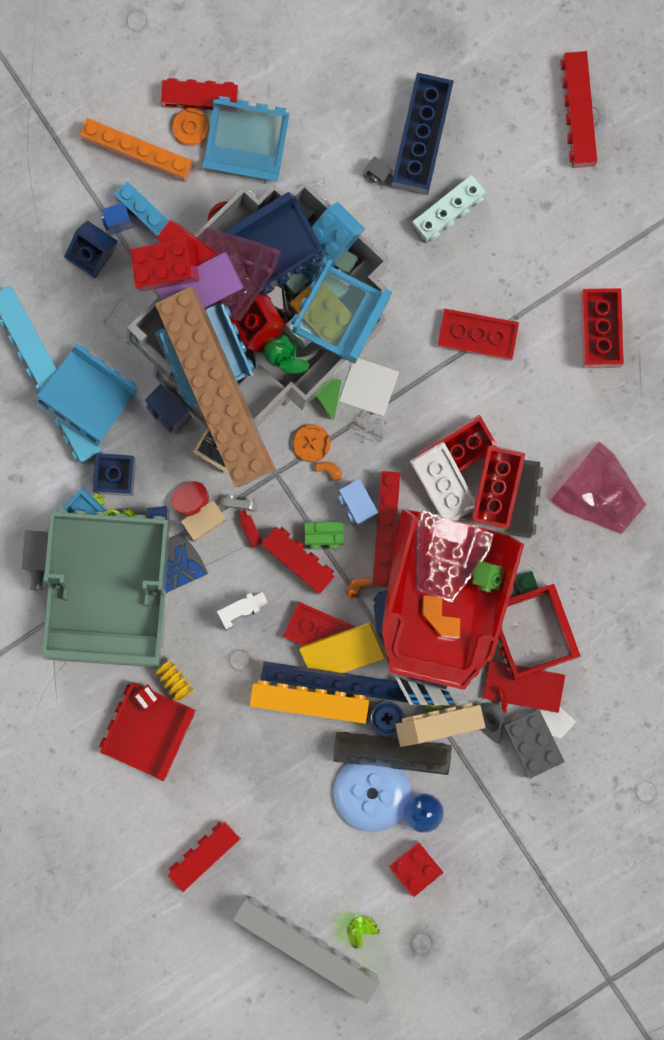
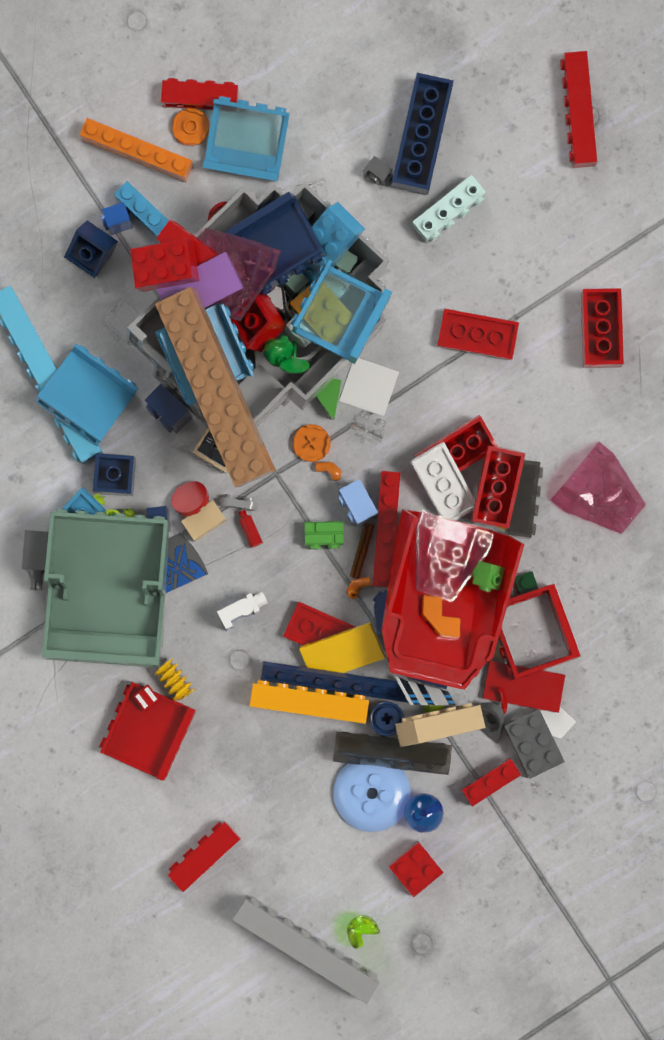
red brick [261,527,335,595] -> none
none -> reddish brown axle [350,523,374,579]
none -> red brick [461,758,521,807]

